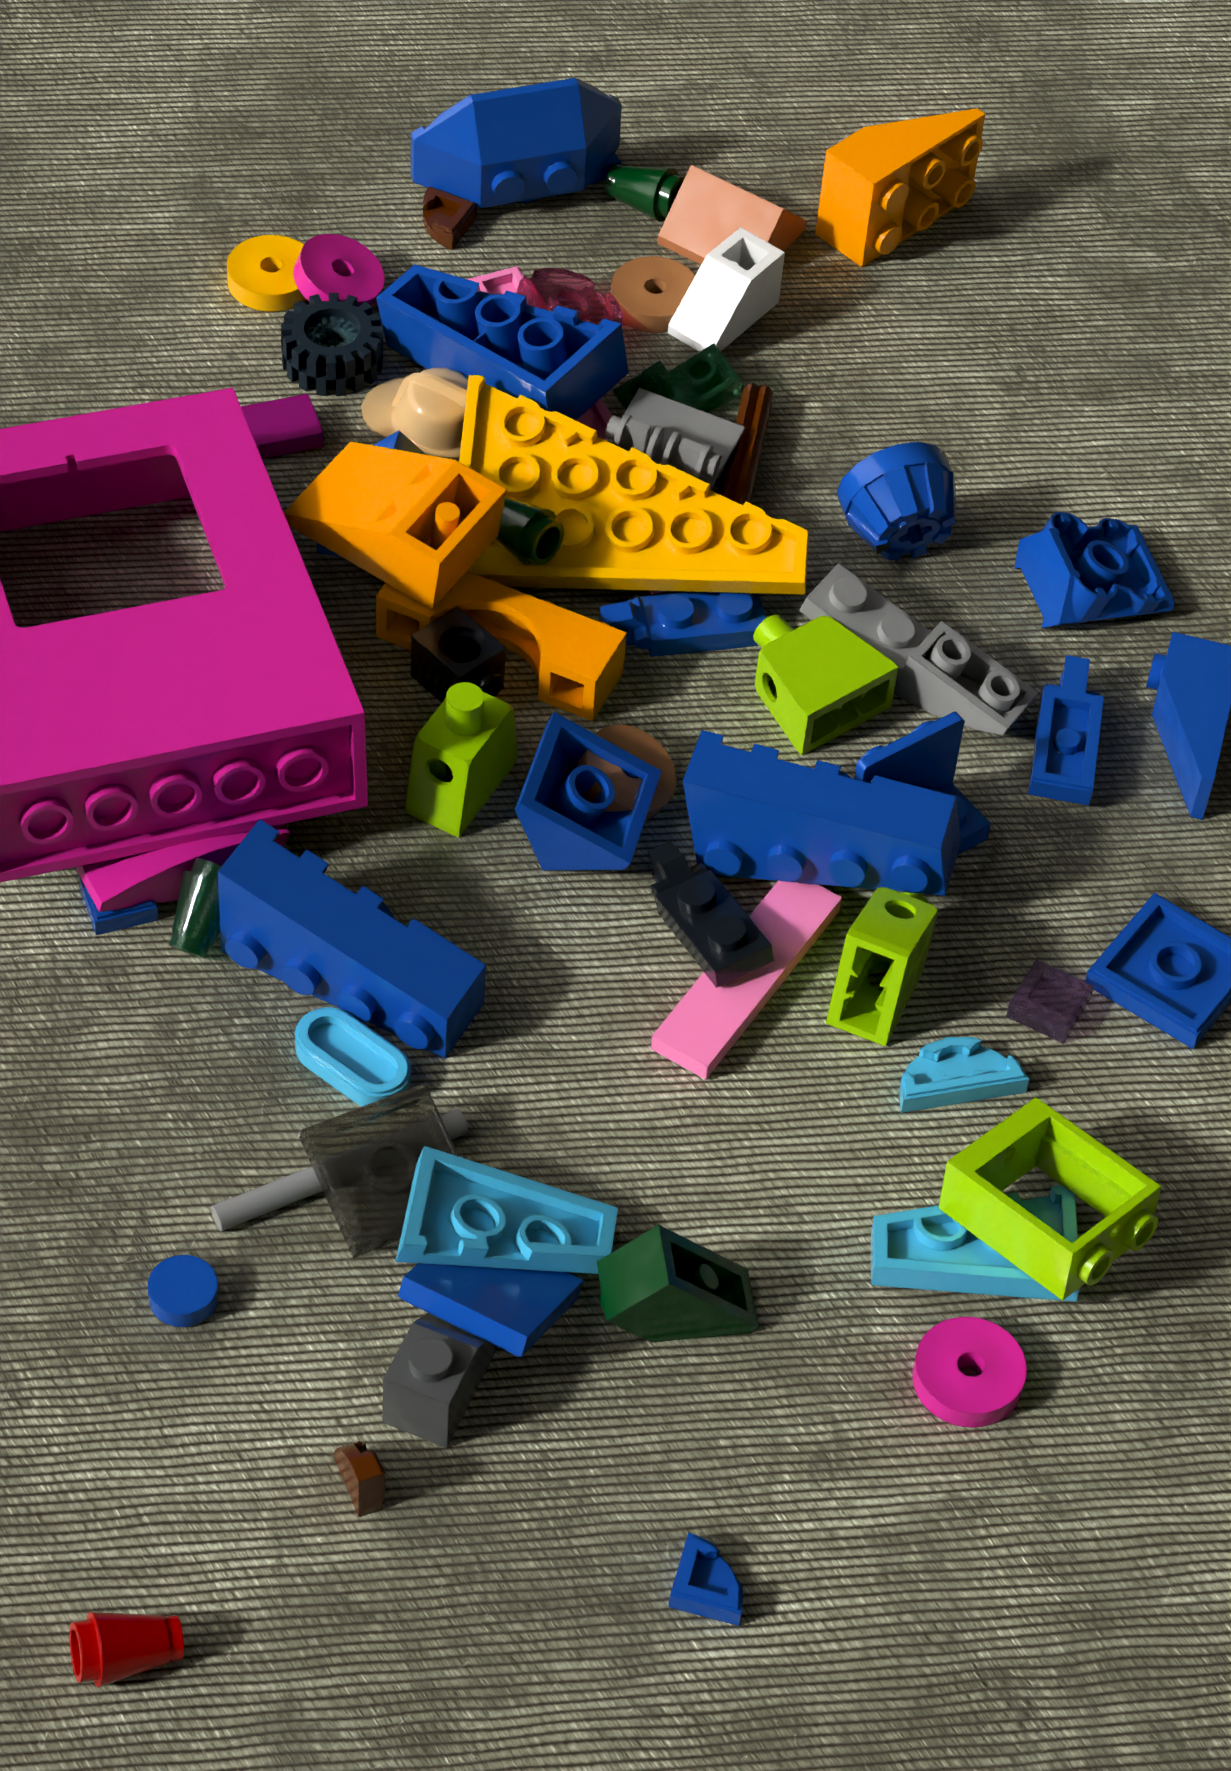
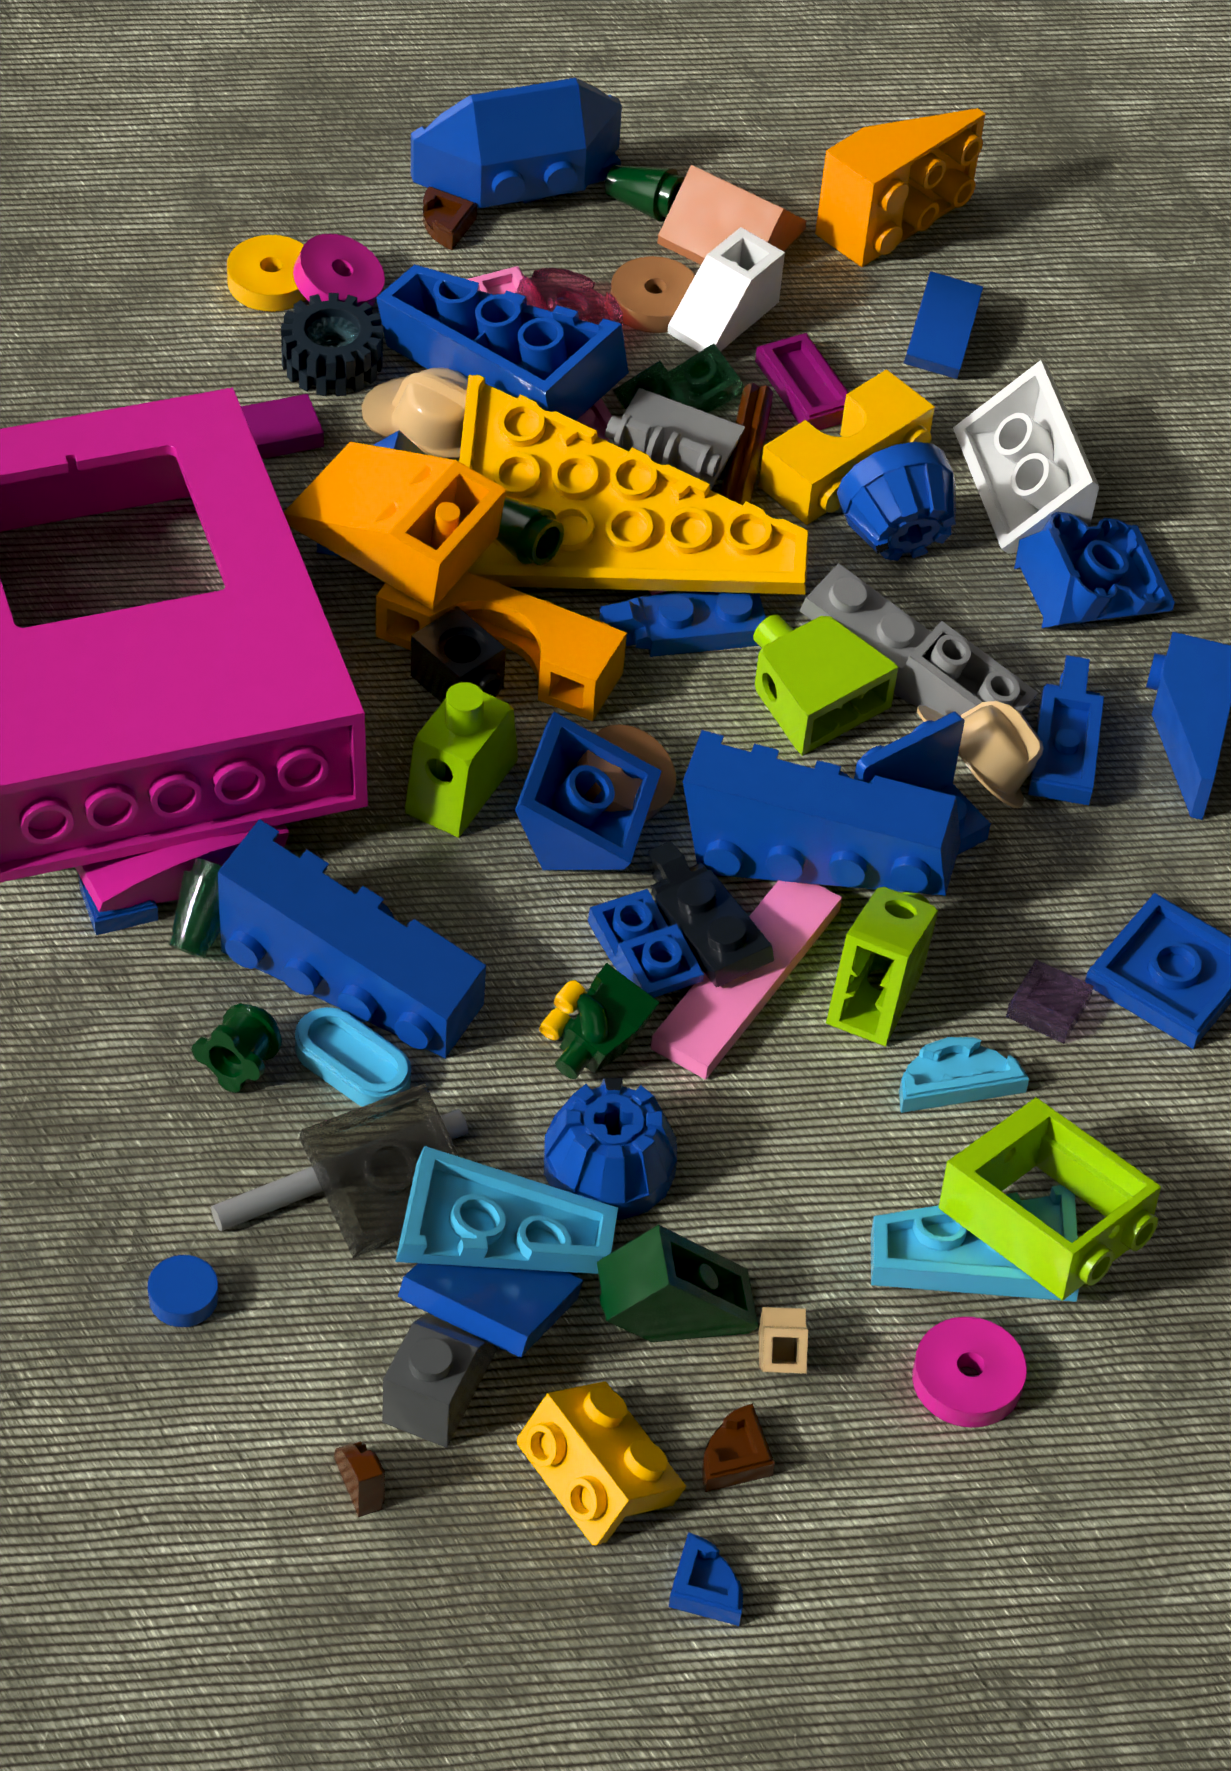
red cone [69,1612,184,1688] -> none
none -> dark green brick [192,1003,282,1093]
none -> yellow bracket [517,1381,687,1545]
none -> dark green piece [539,963,659,1079]
none -> blue piece [544,1078,677,1220]
none -> blue slope [588,889,704,998]
none -> reddish brown tile [702,1403,775,1492]
none -> magenta tile [755,333,849,430]
none -> yellow arch [759,369,935,525]
none -> tan piece [759,1307,808,1374]
none -> blue slope [903,271,983,379]
none -> tan piece [917,701,1044,808]
none -> white slope [953,360,1099,554]

